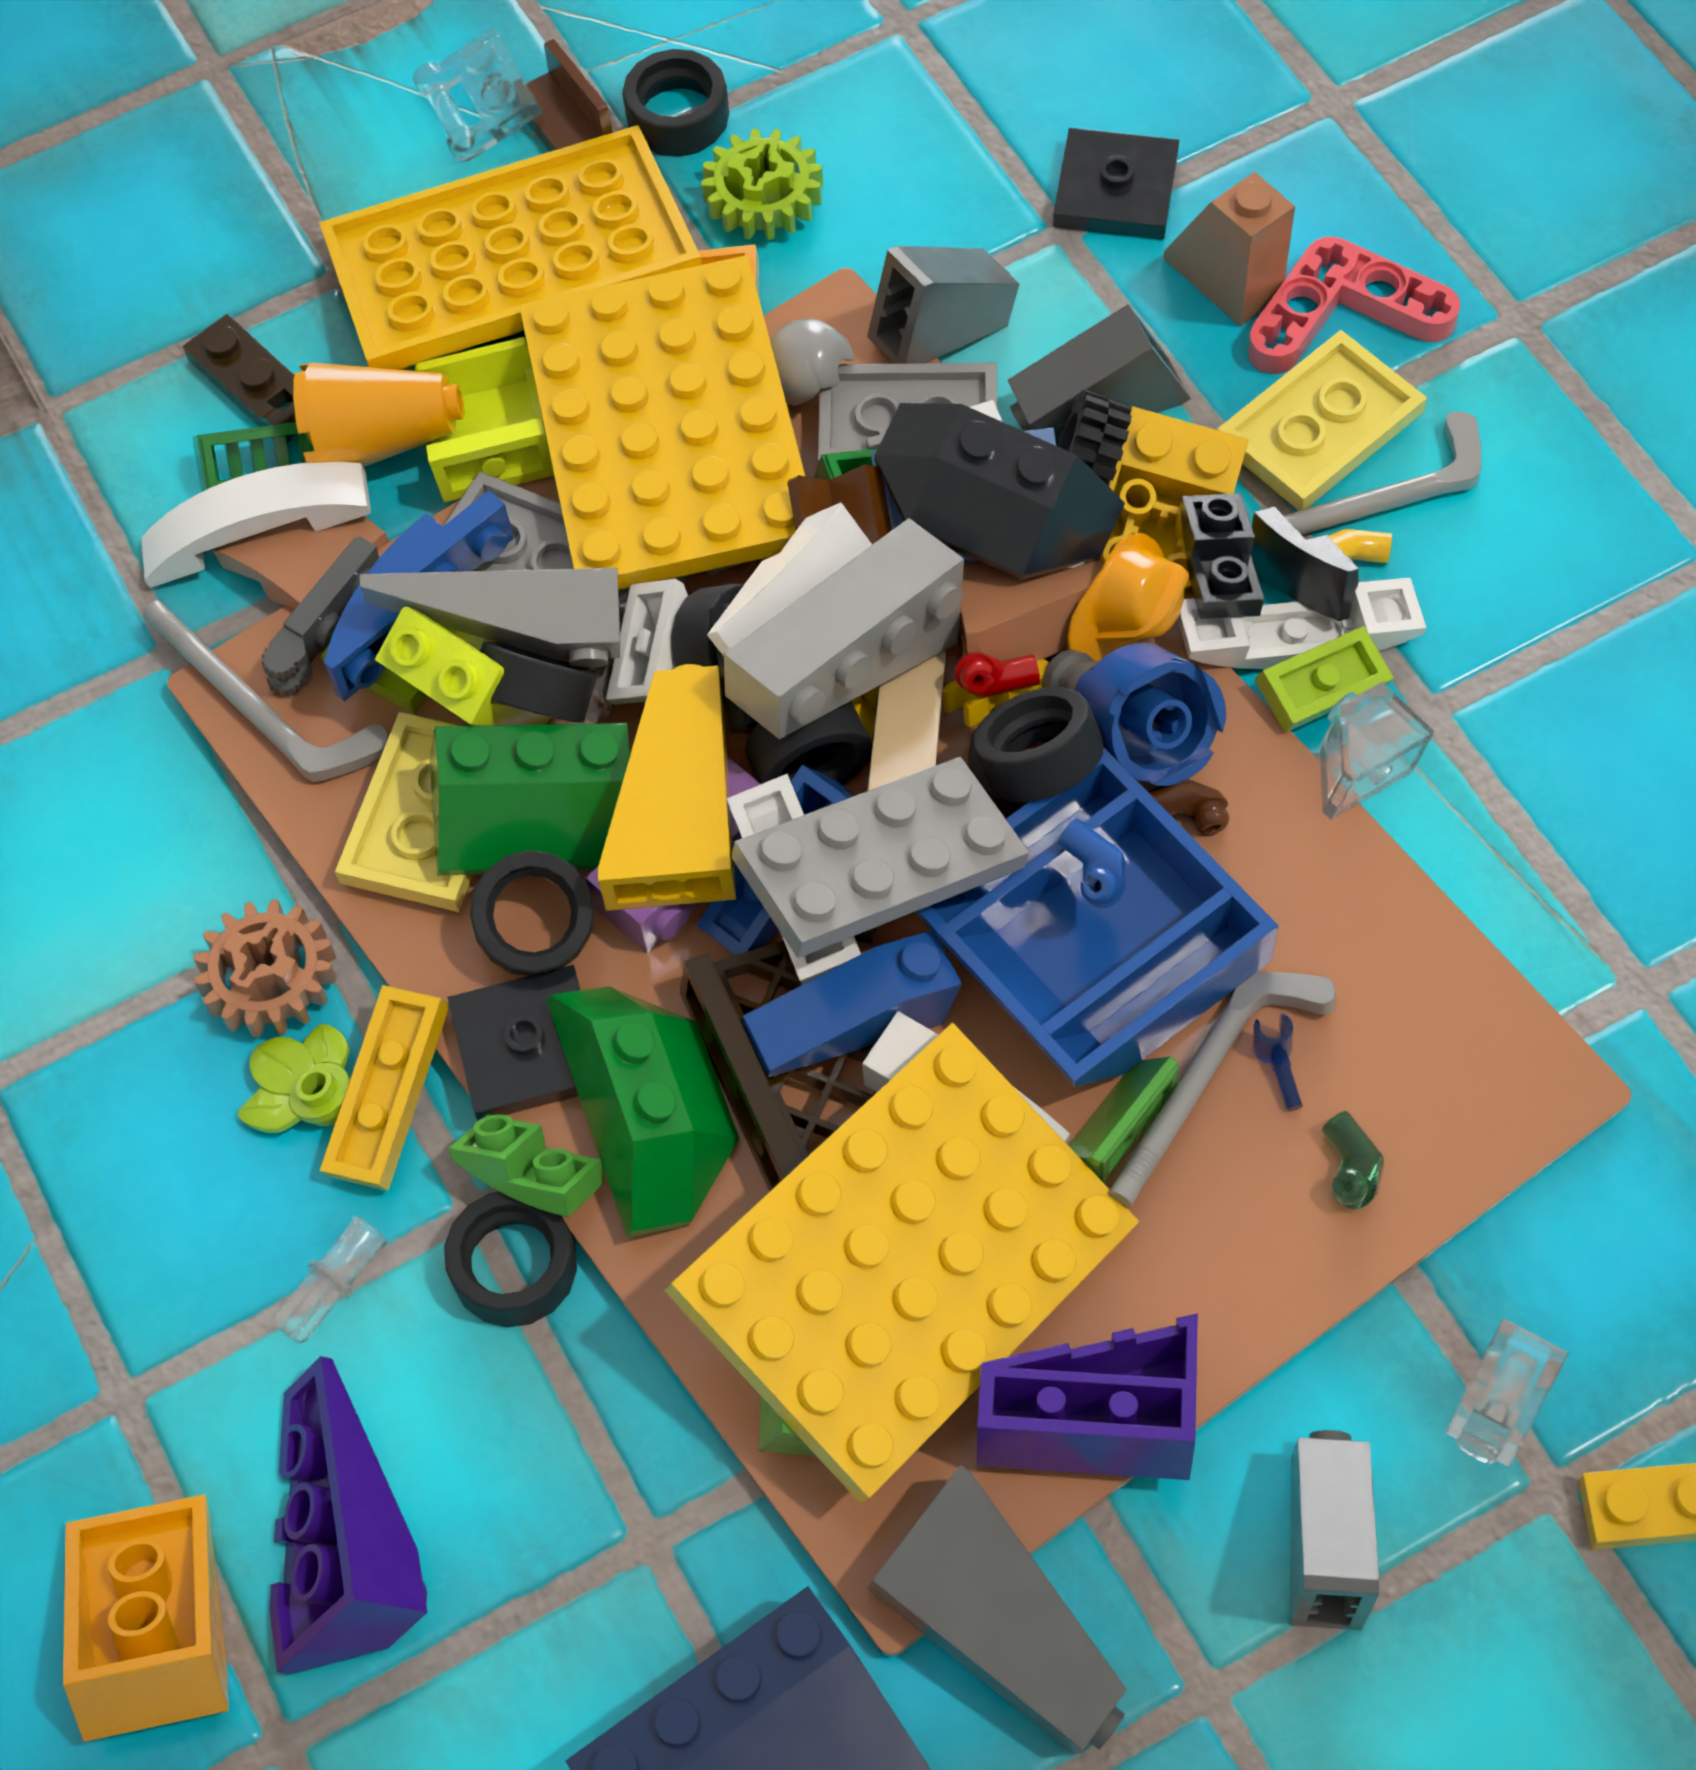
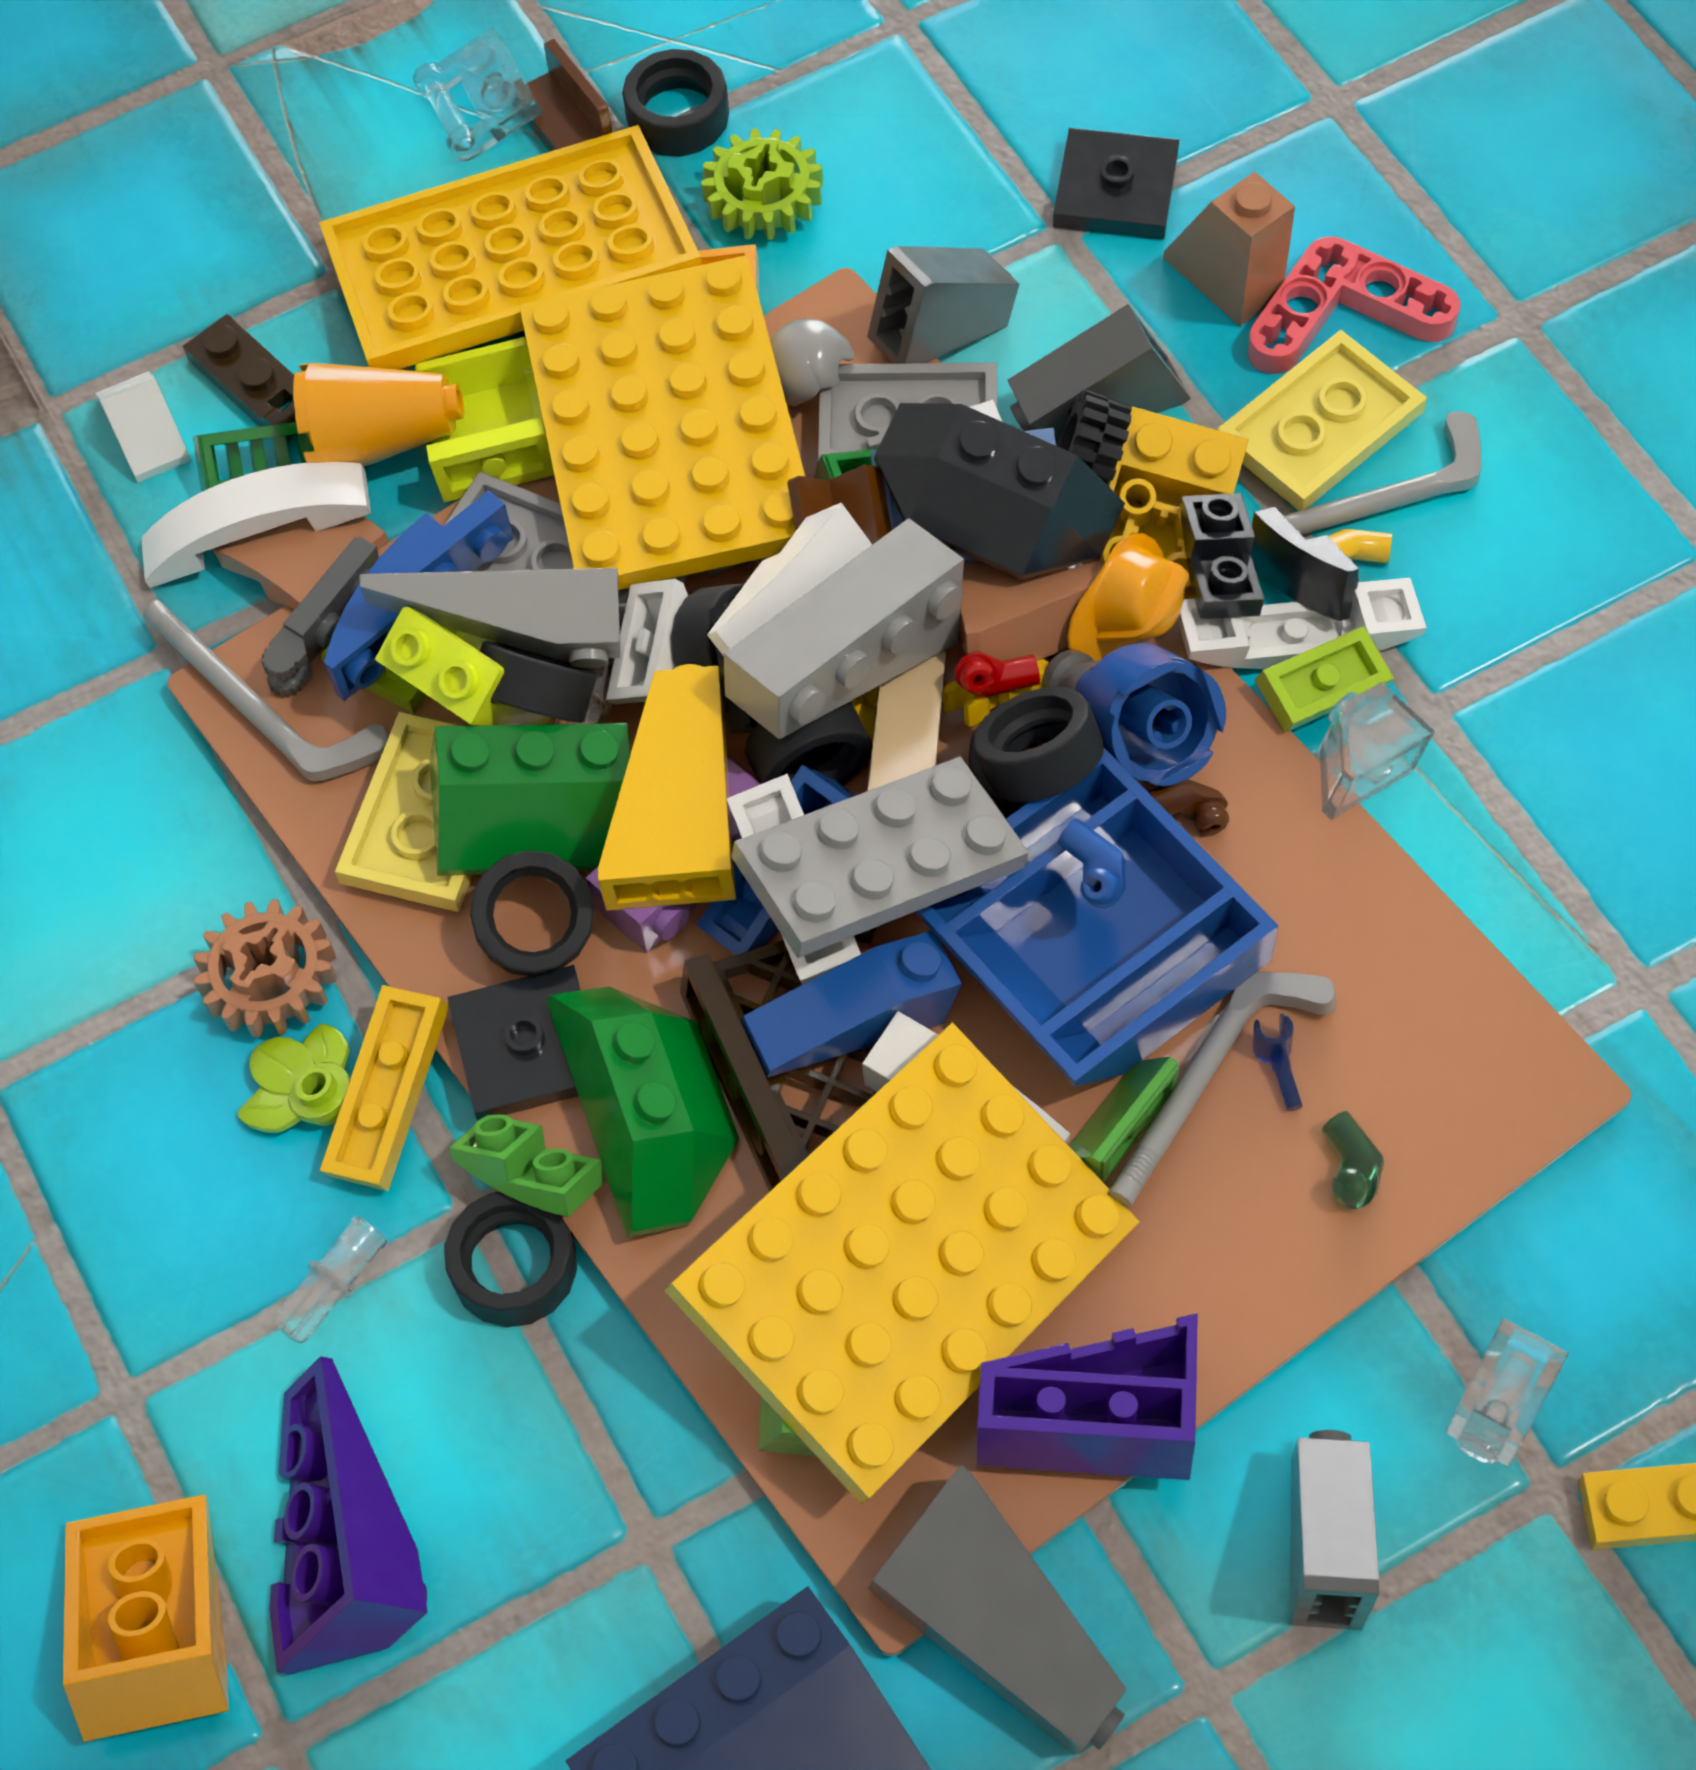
none -> white slope [95,371,192,483]

